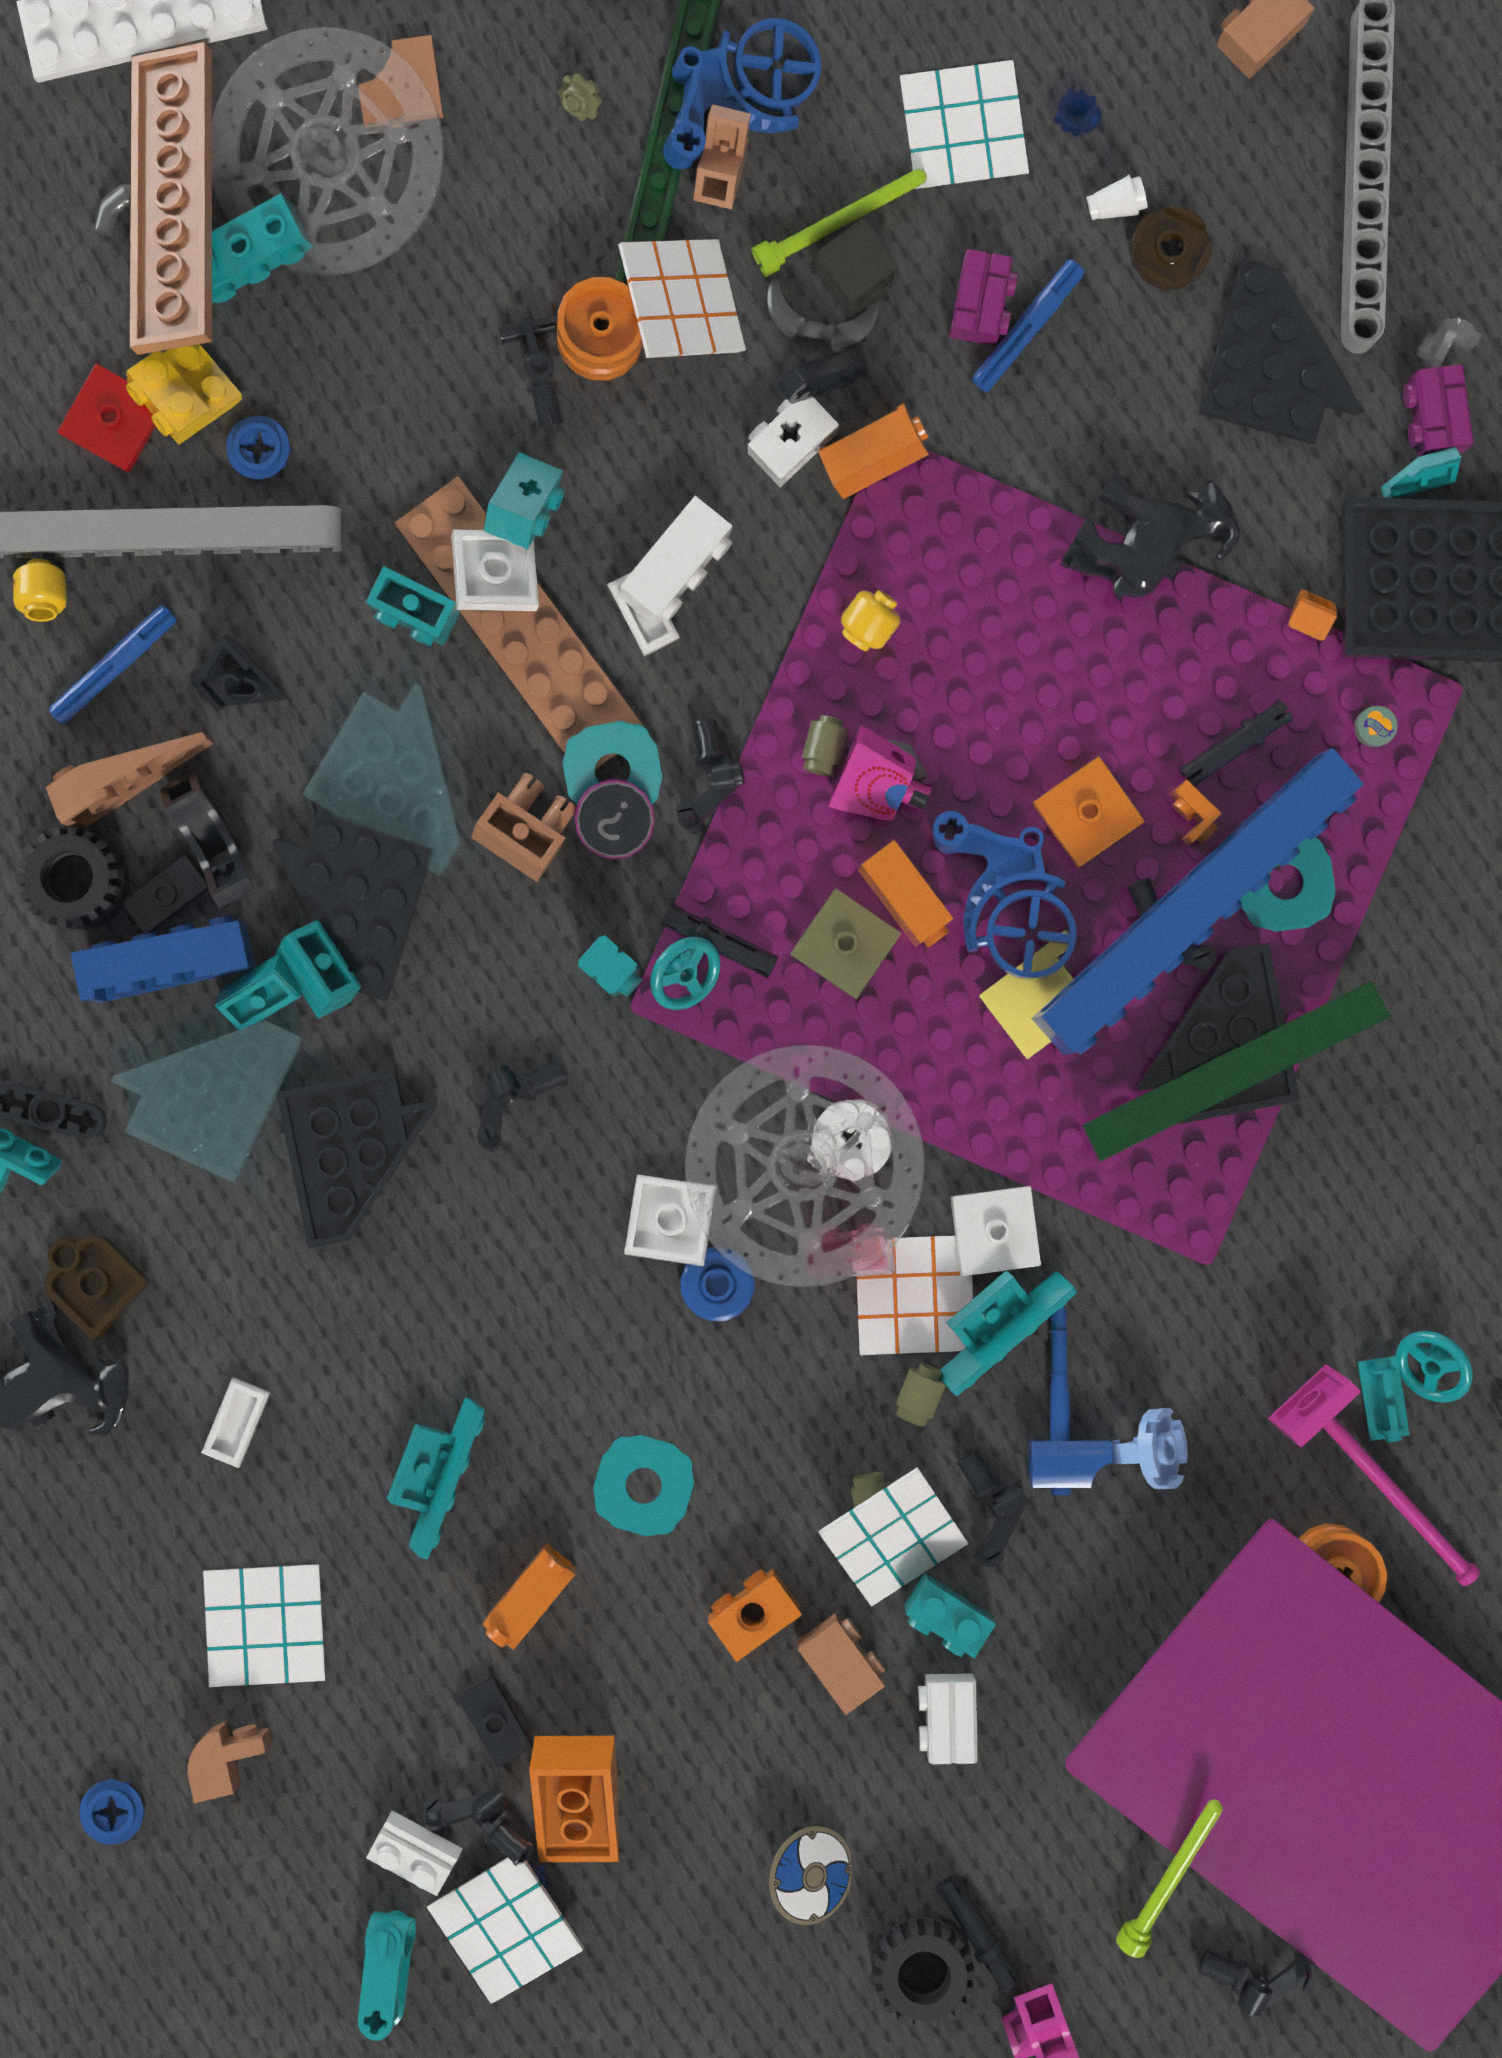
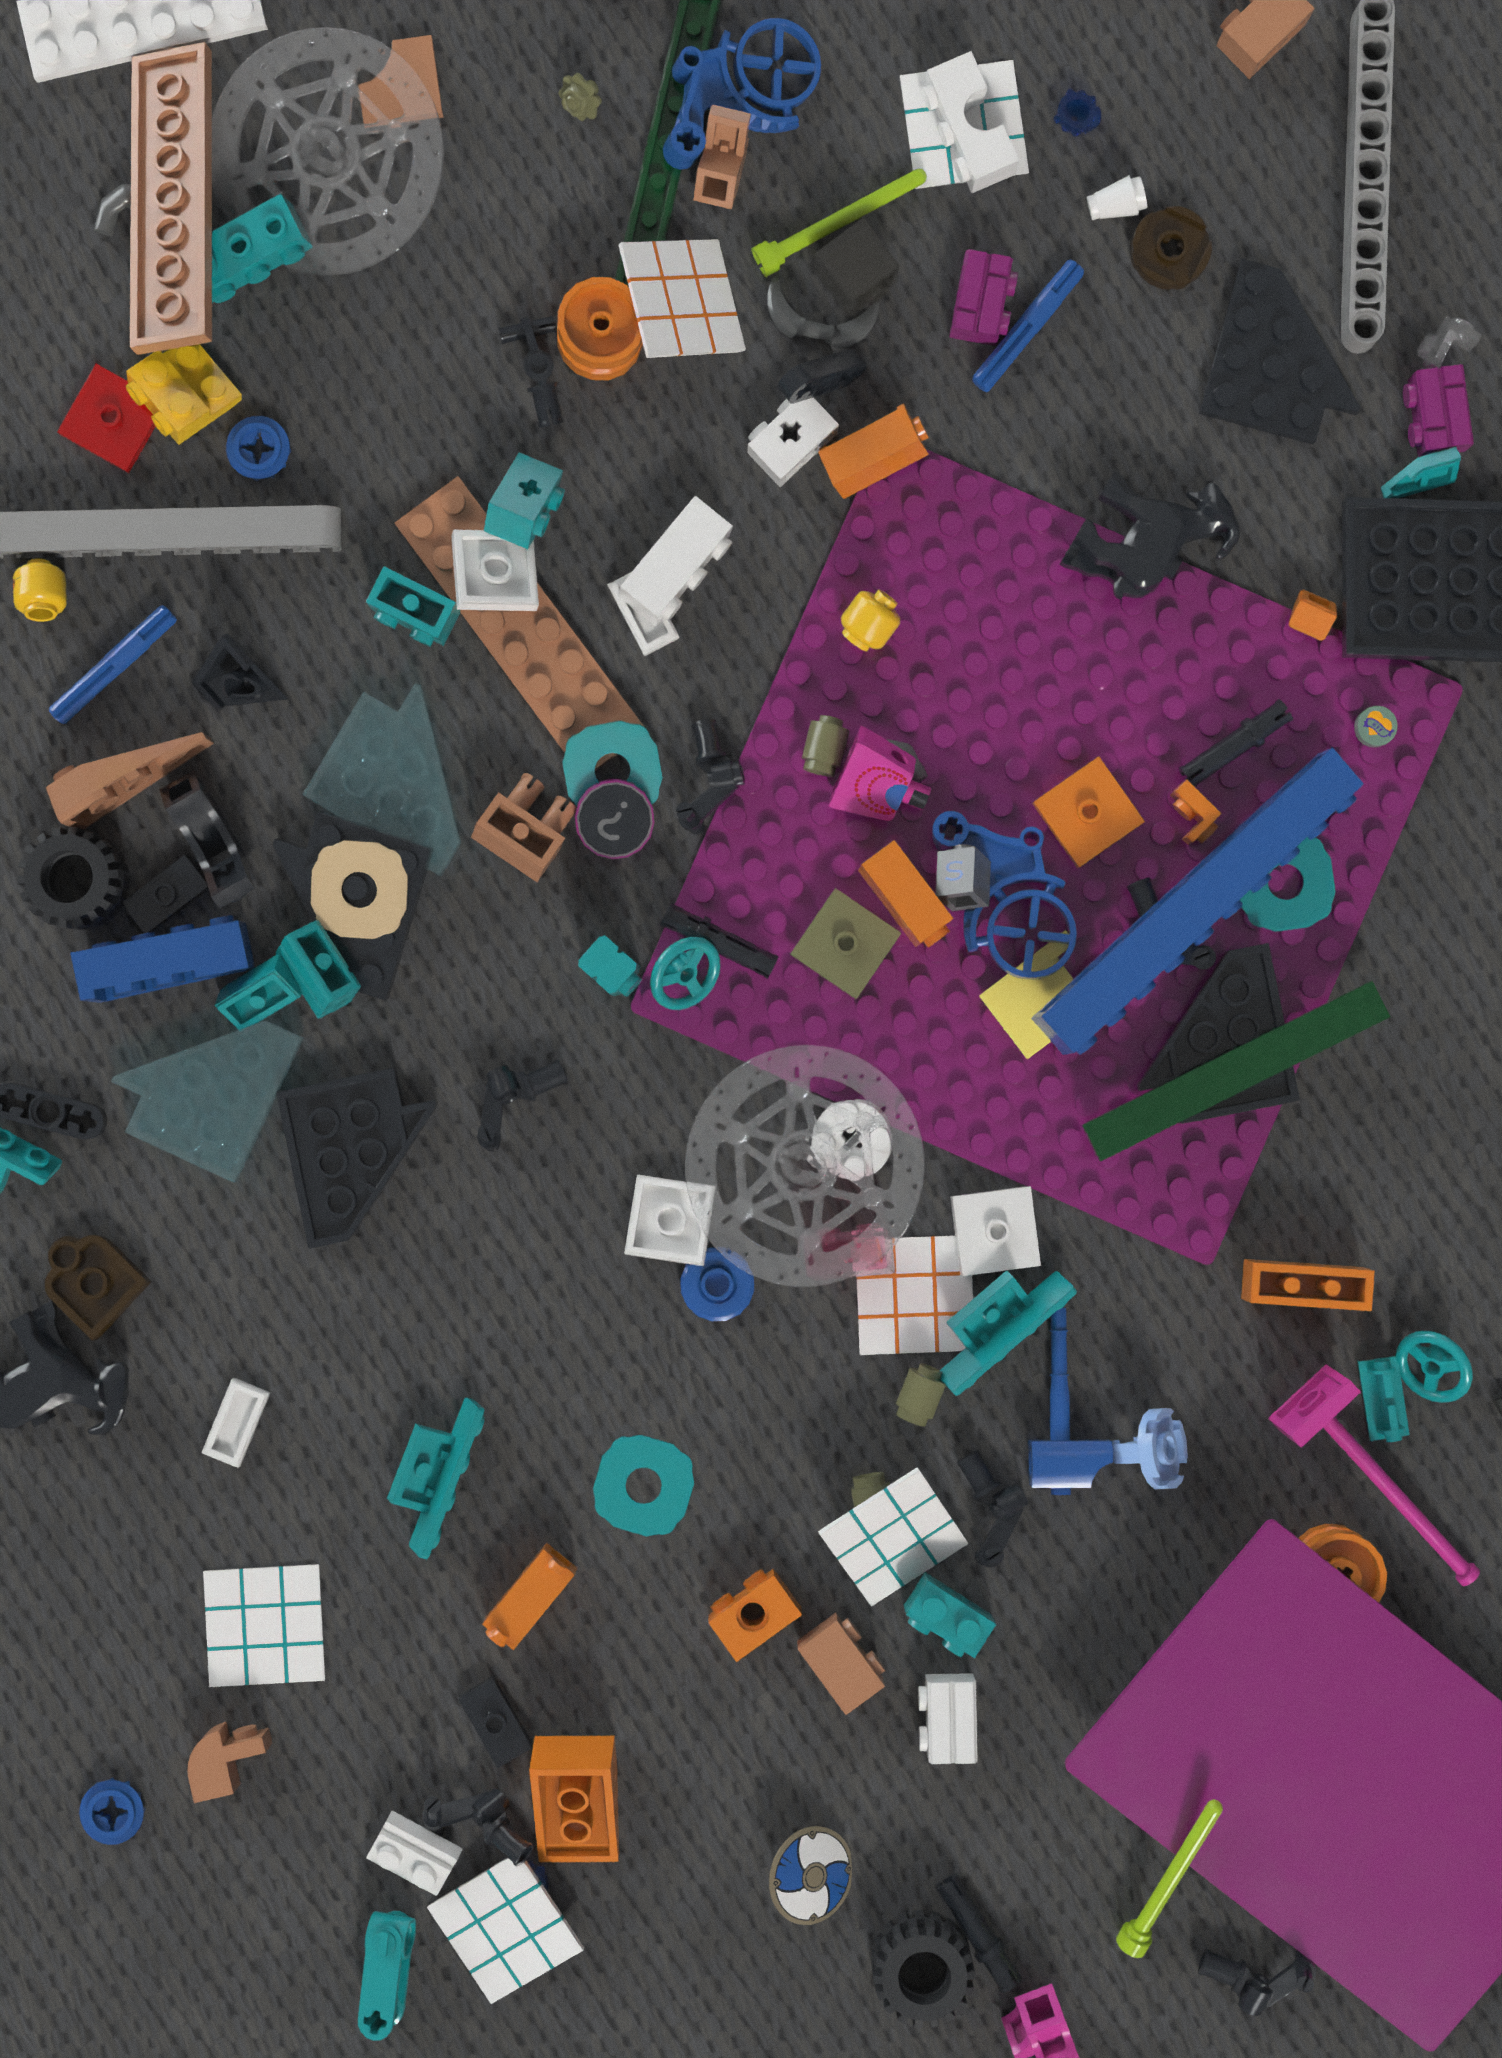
none -> tan piece [311,840,408,939]
none -> white arch [922,51,1019,193]
none -> brick [935,844,991,911]
none -> orange brick [1241,1259,1375,1311]

